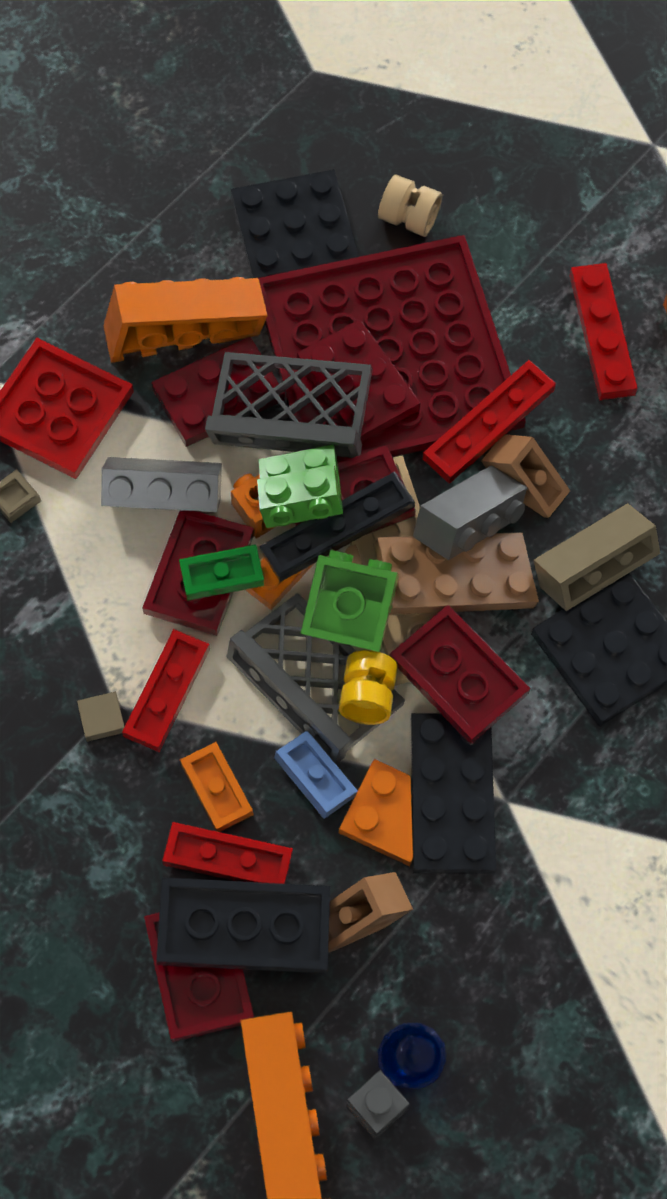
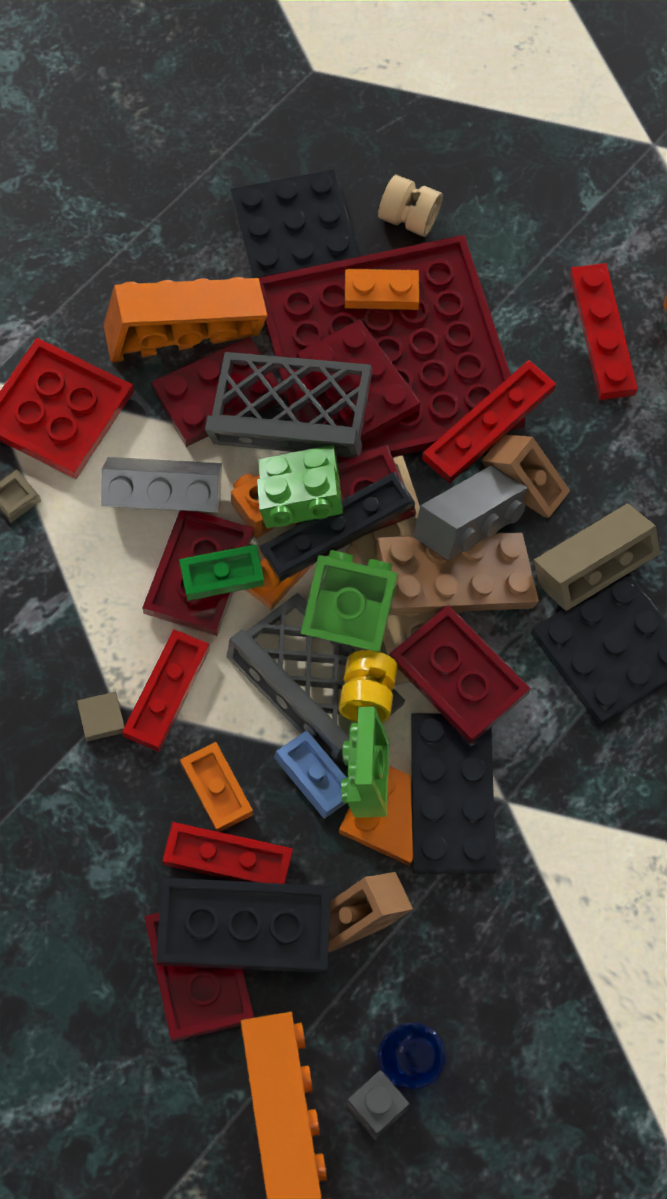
none -> bright green plate [341,706,390,818]
none -> orange plate [345,269,419,310]

